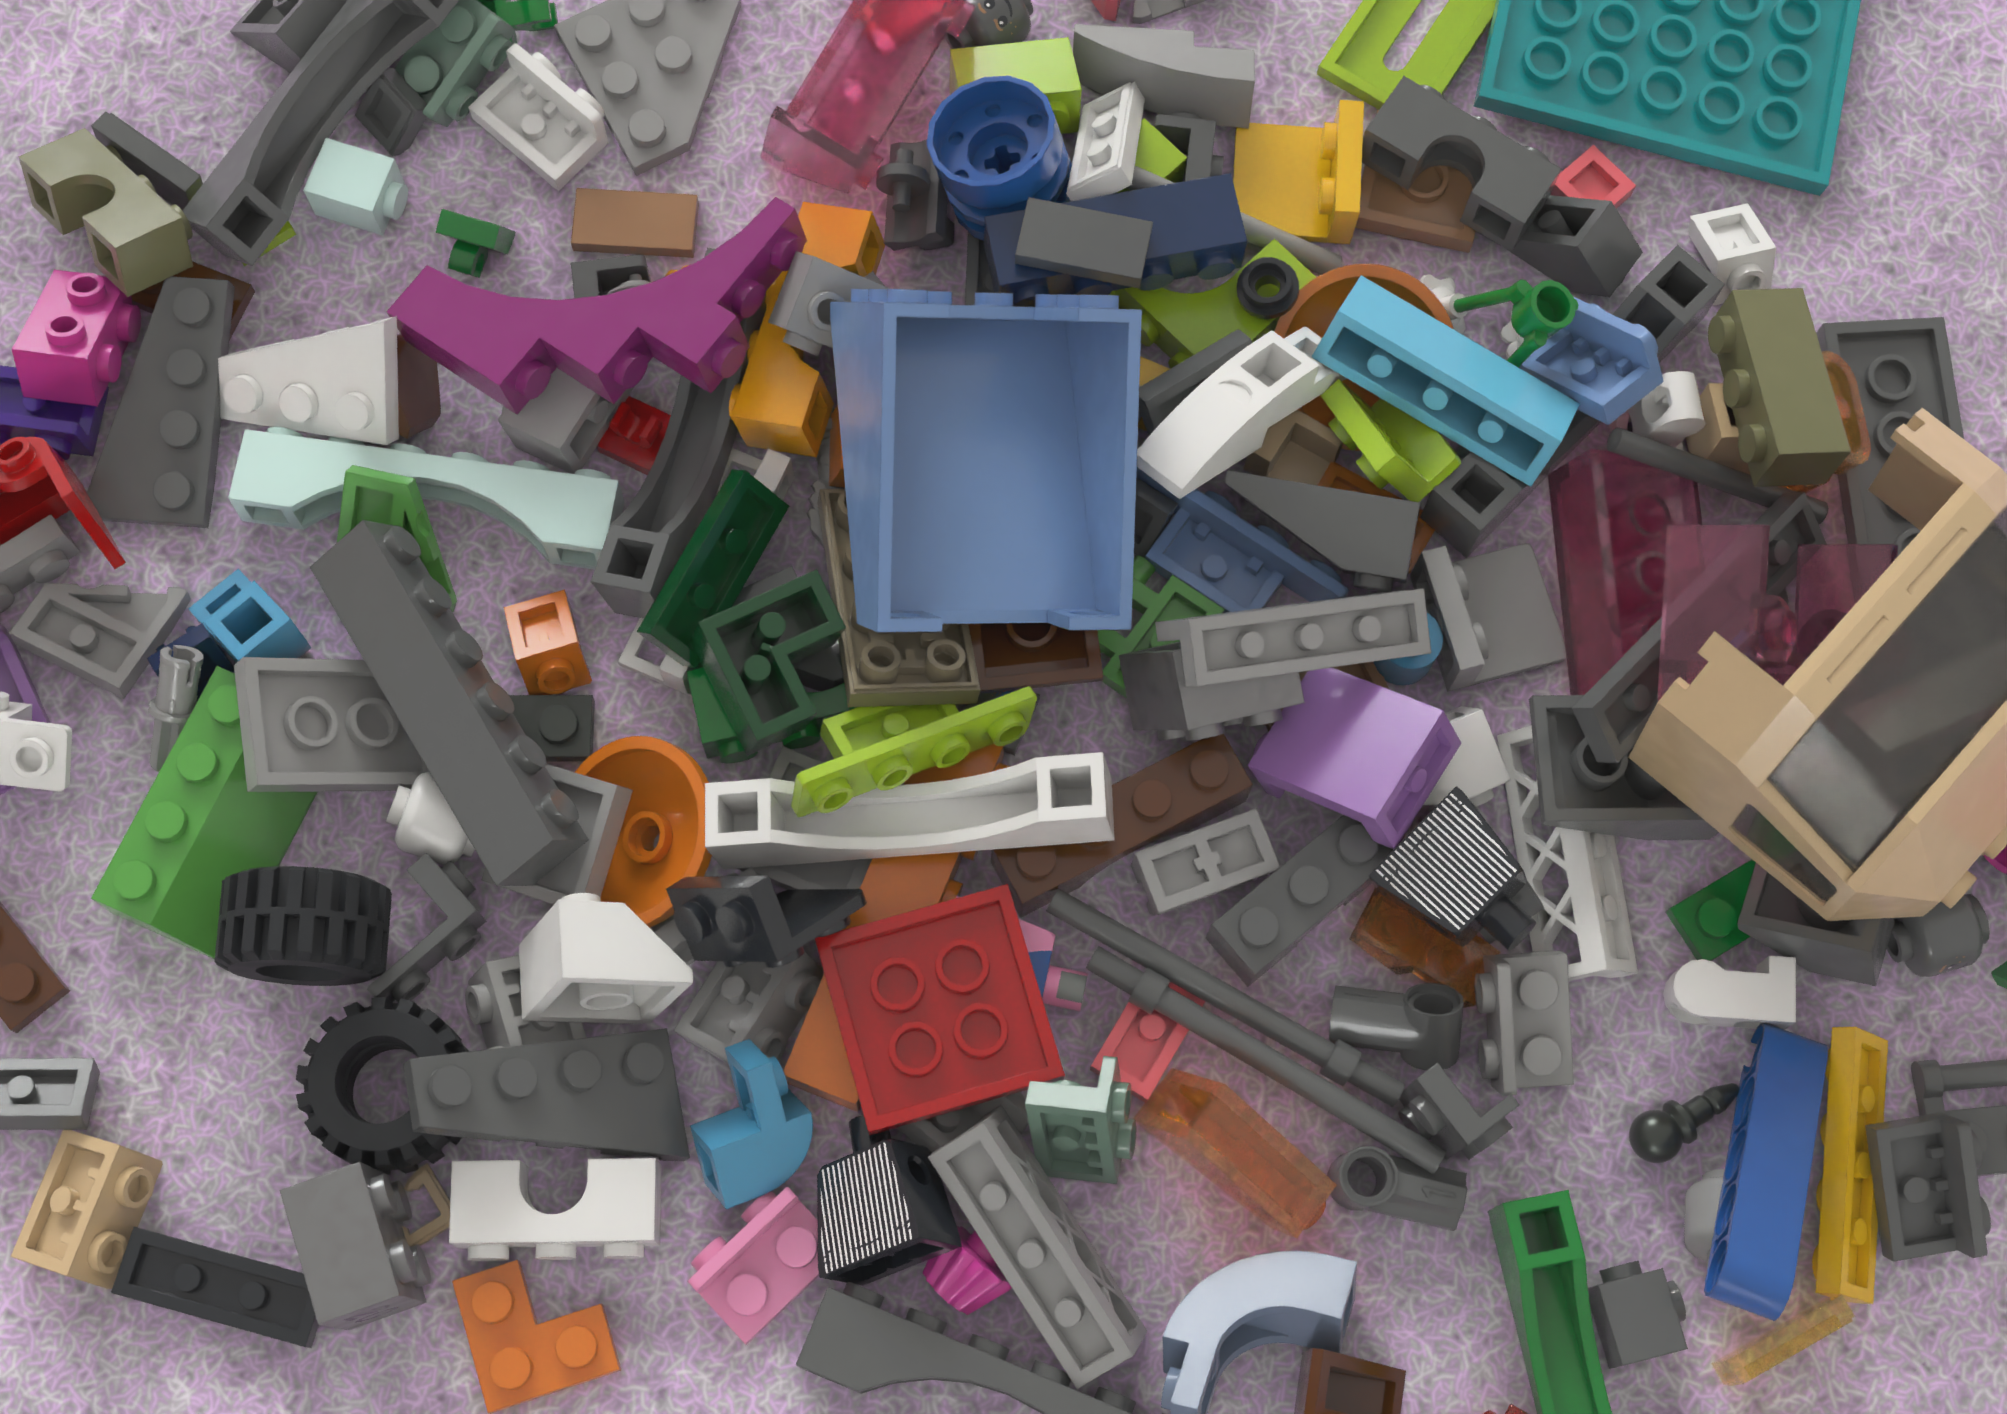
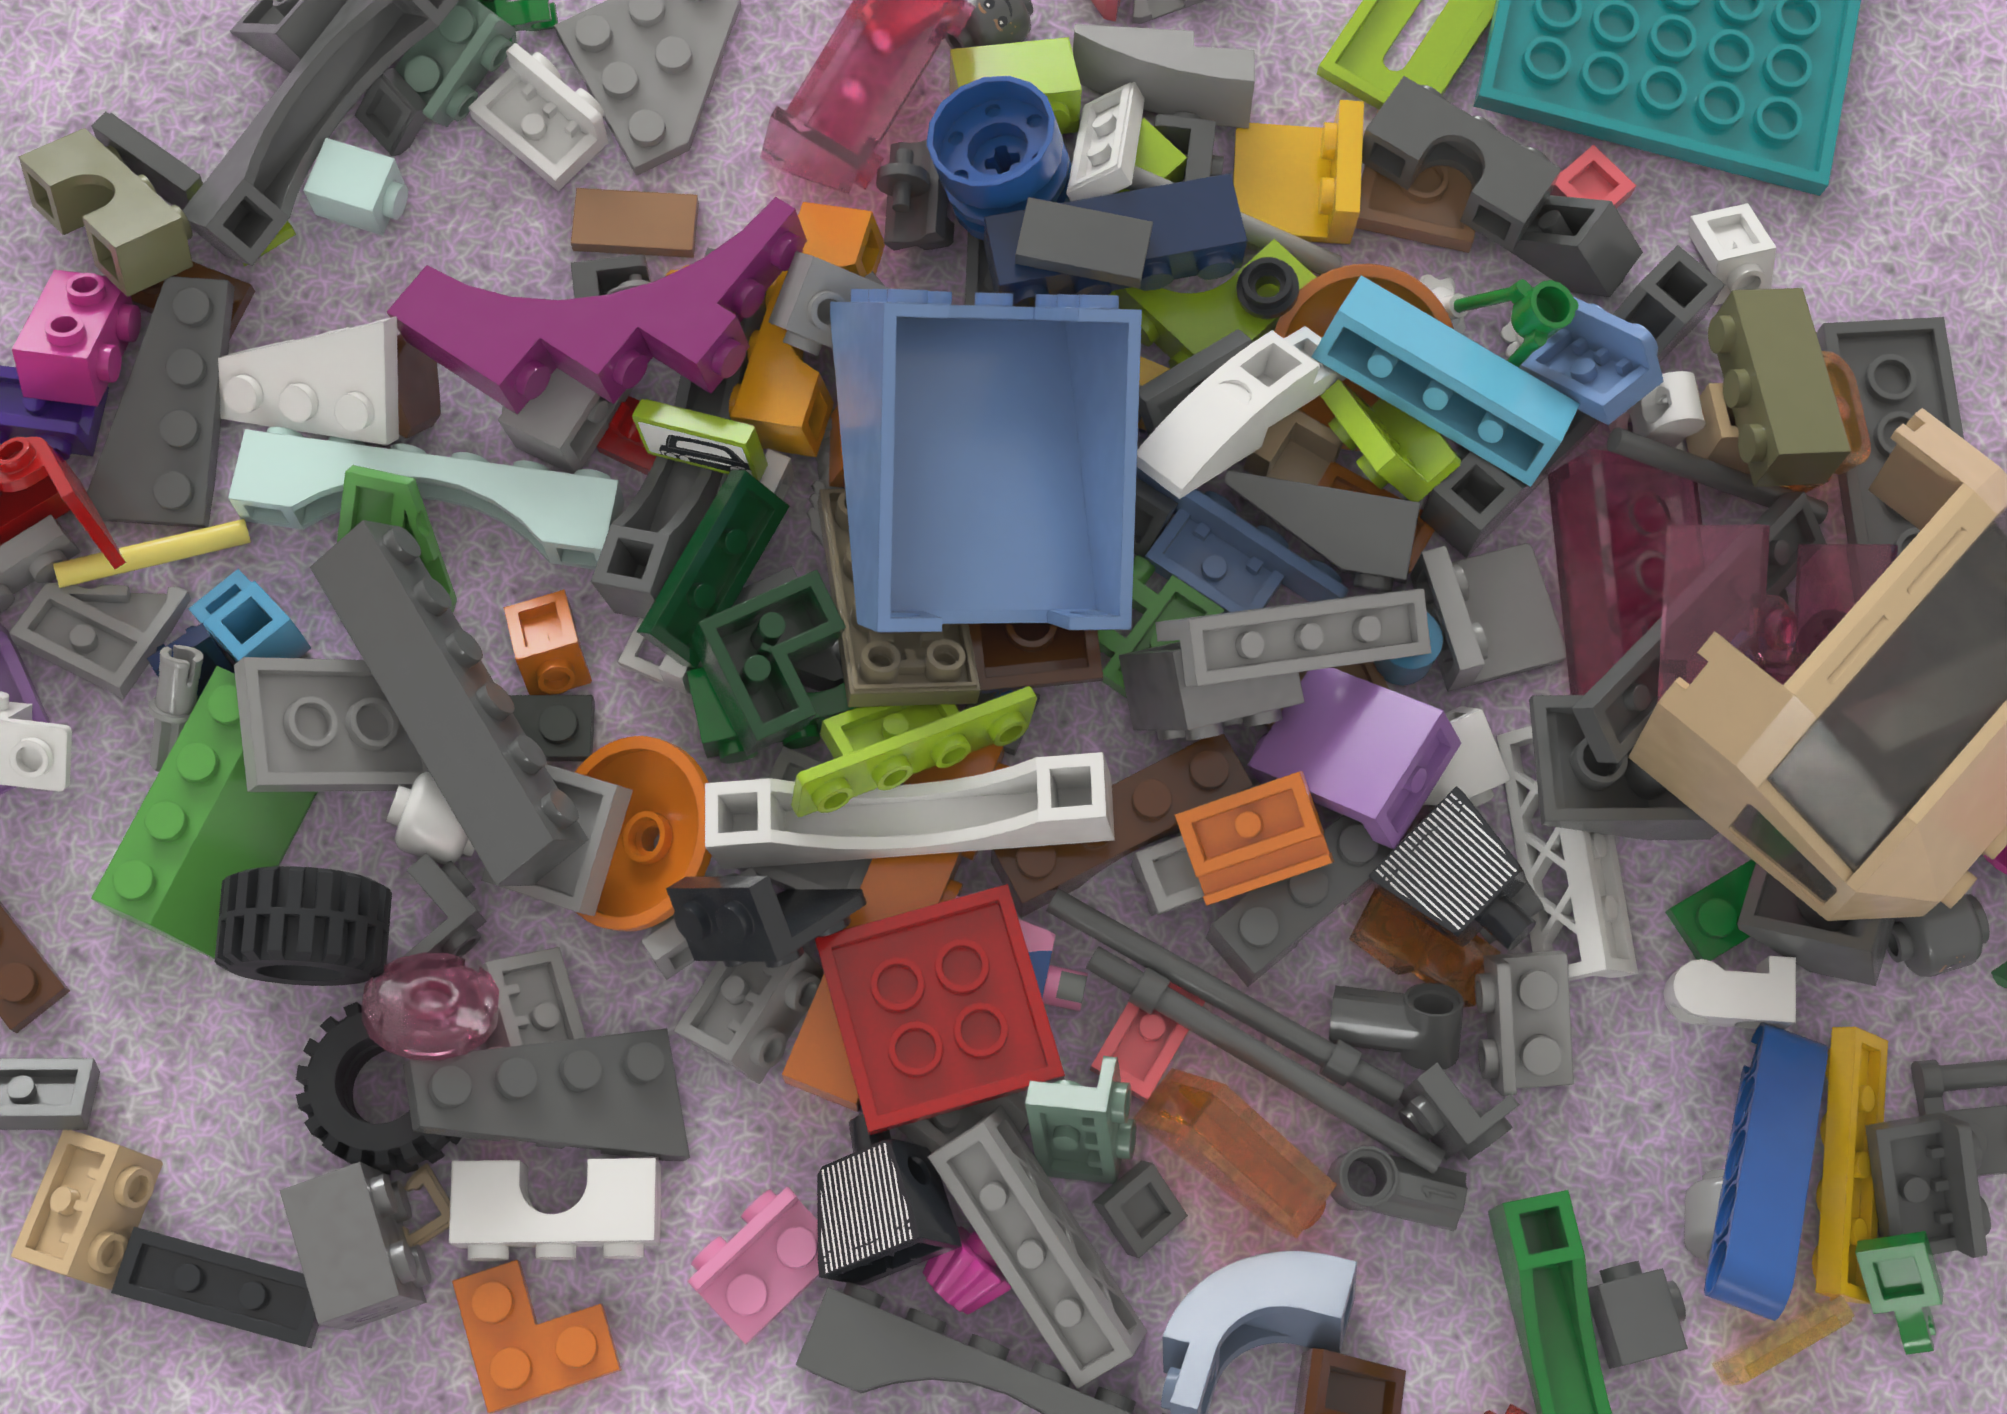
green tile [436,209,516,278] -> none
white slope [519,893,693,1024] -> none
dark azure brick [690,1039,813,1210] -> none
pearl dark grey bar [1629,1083,1740,1163] -> none
none -> light yellow bar [53,519,251,588]
none -> clear pink tile [362,952,499,1061]
none -> tile [632,399,768,481]
none -> dark grey plate [1092,1160,1188,1258]
none -> orange plate [1175,771,1334,906]
none -> plate [1855,1231,1944,1355]

